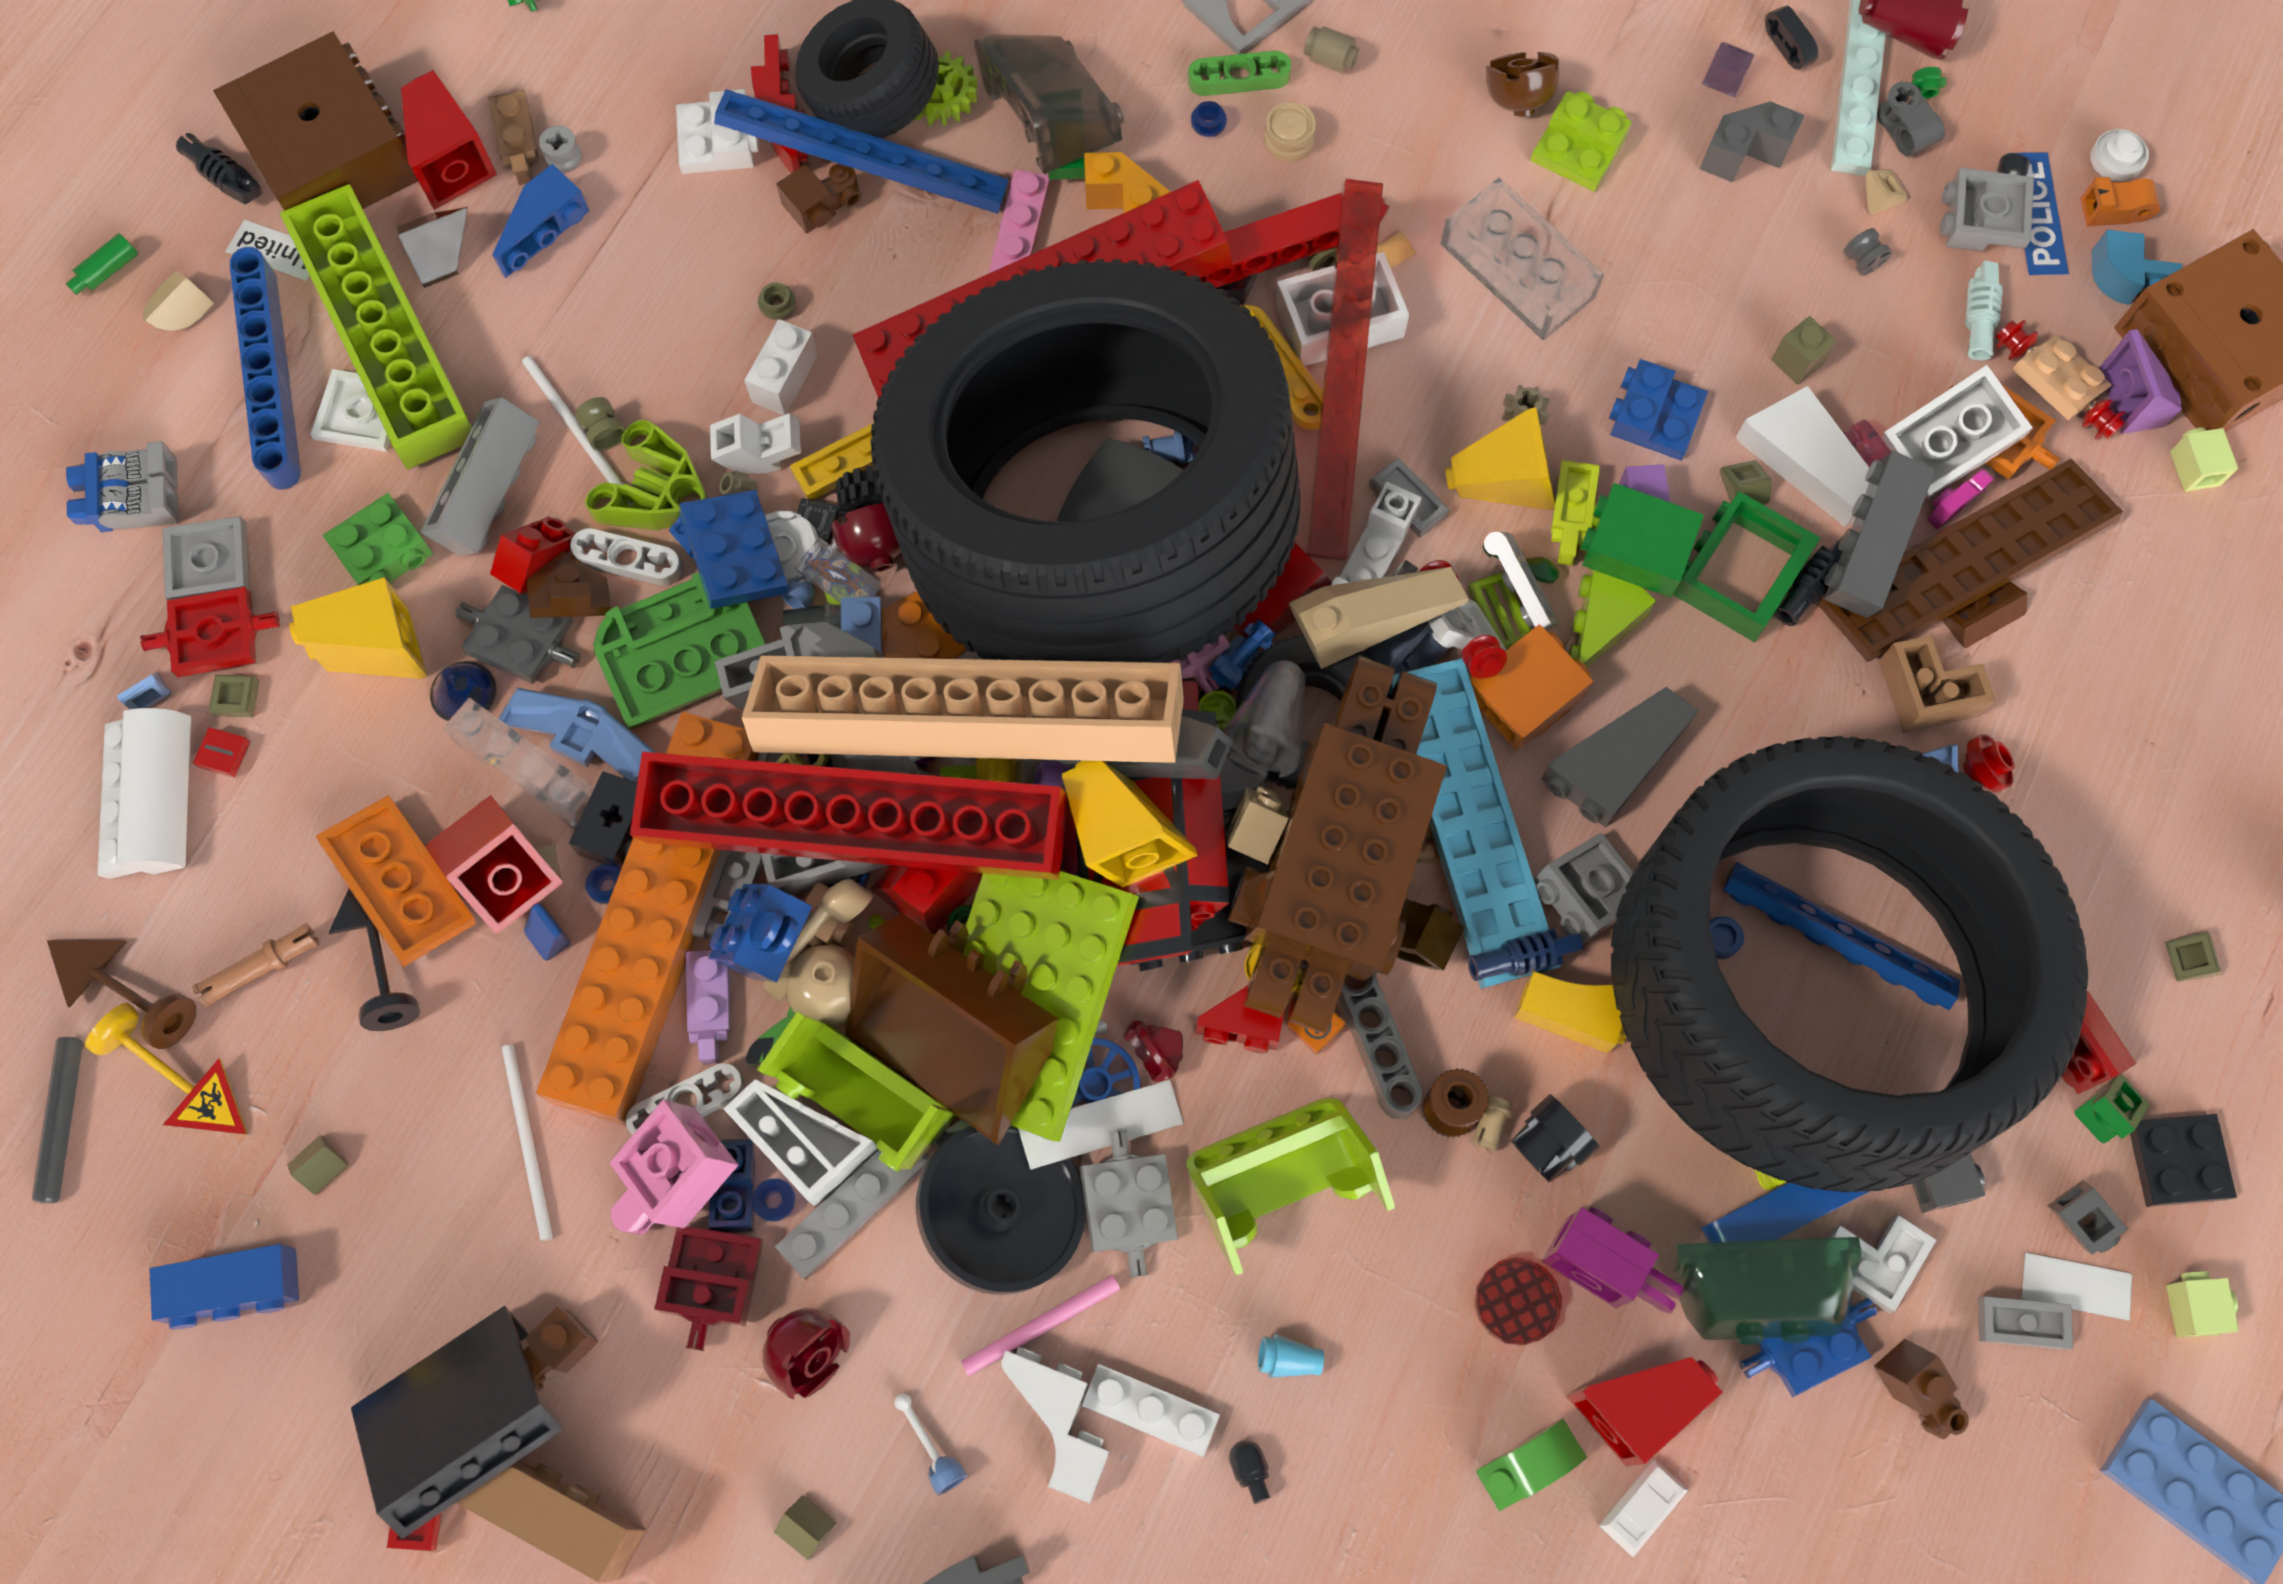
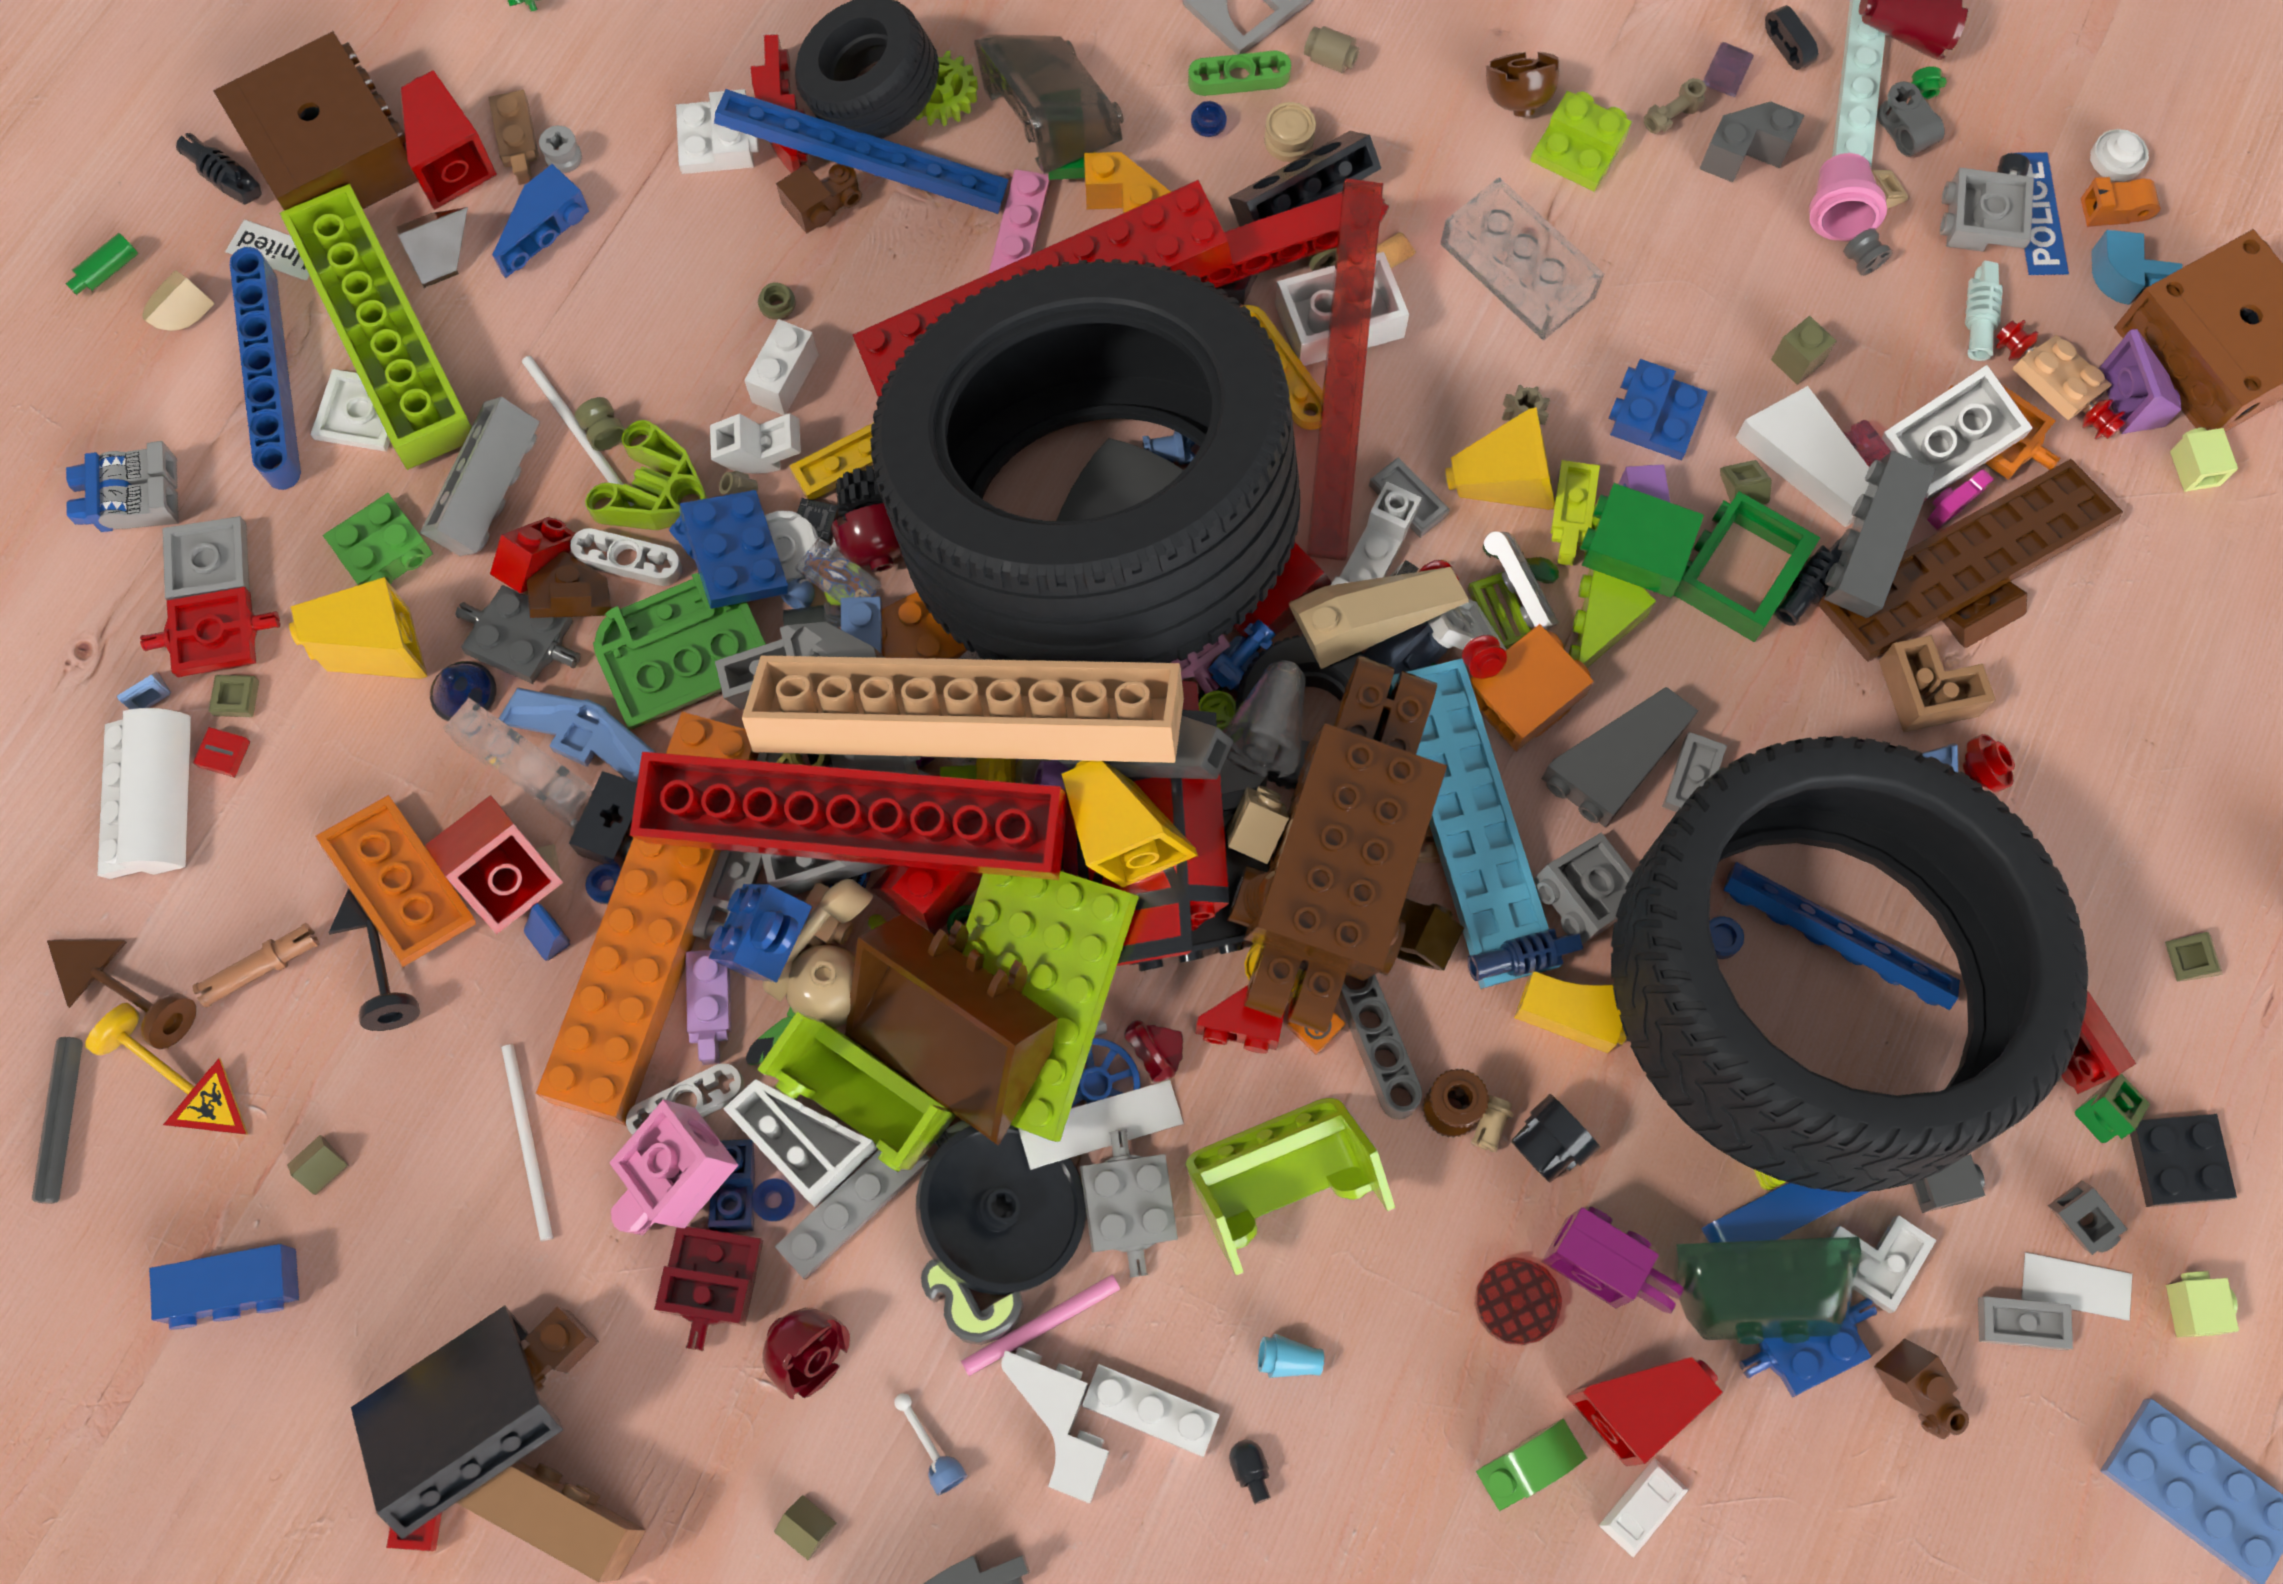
none -> animal [921,1259,1024,1345]
none -> black brick [1228,131,1382,227]
none -> dark tan bar [1644,78,1706,134]
none -> light grey plate [1662,732,1727,812]
none -> bright pink piece [1809,153,1887,241]

